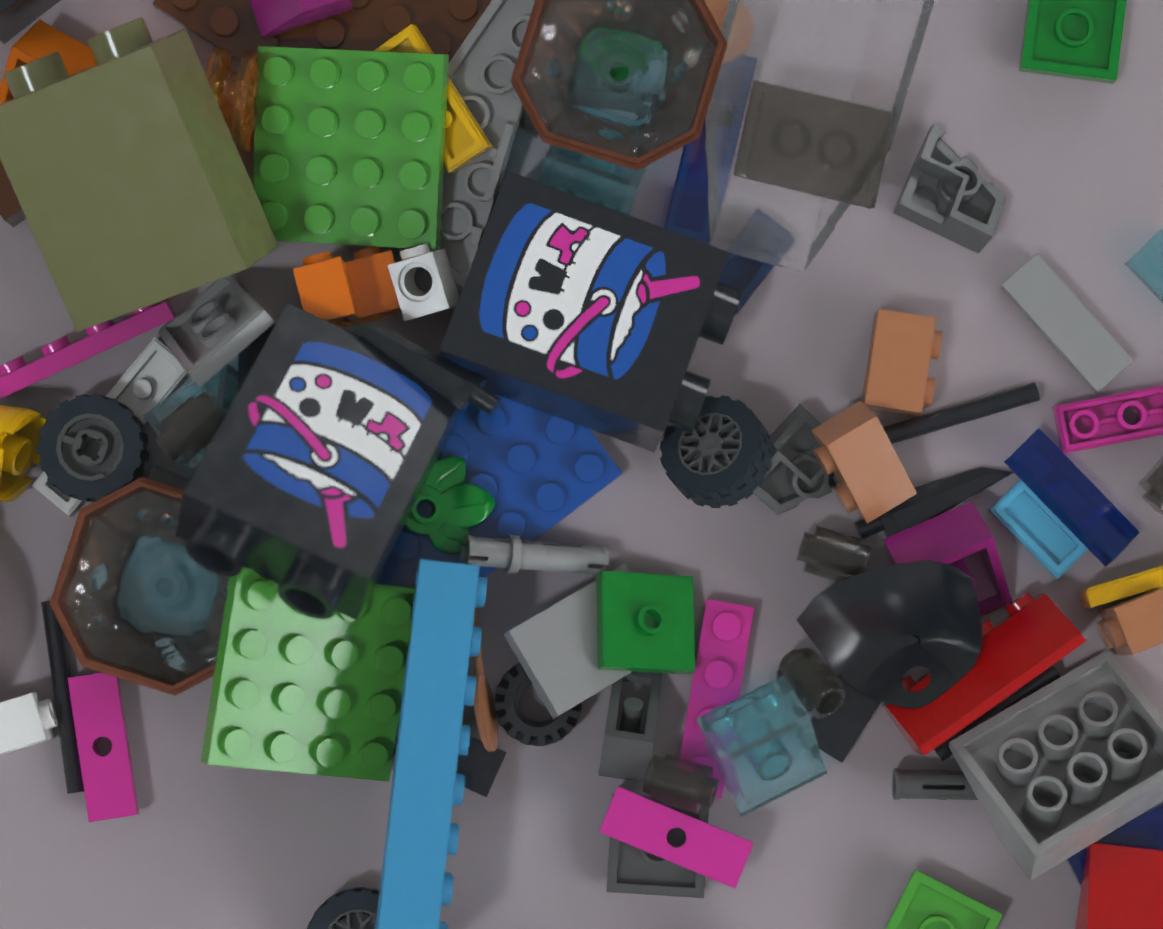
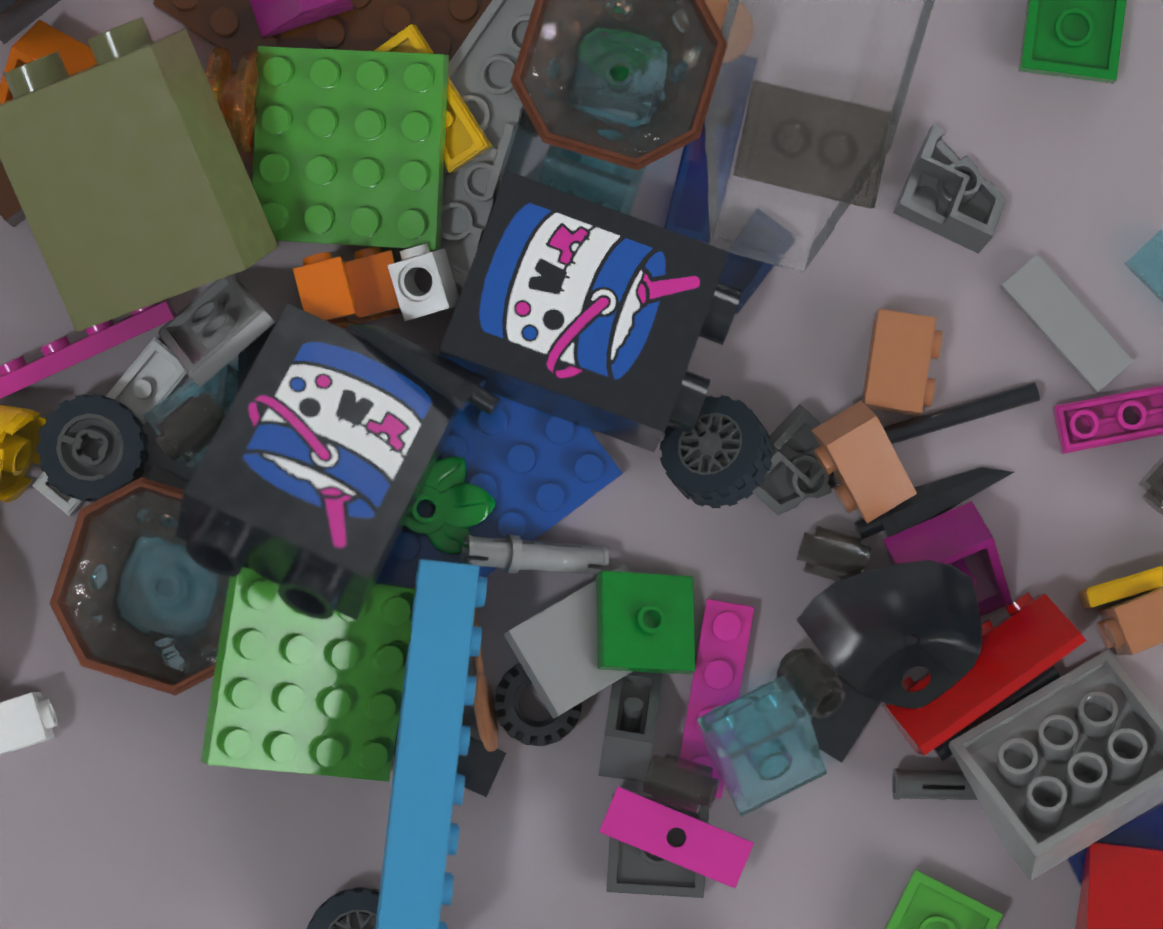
black bar [41,601,84,794] -> none
dark pink tile [68,673,139,822] -> none
medium azure tile [988,477,1092,580] -> none
clear blue tile [1004,428,1140,567] -> none

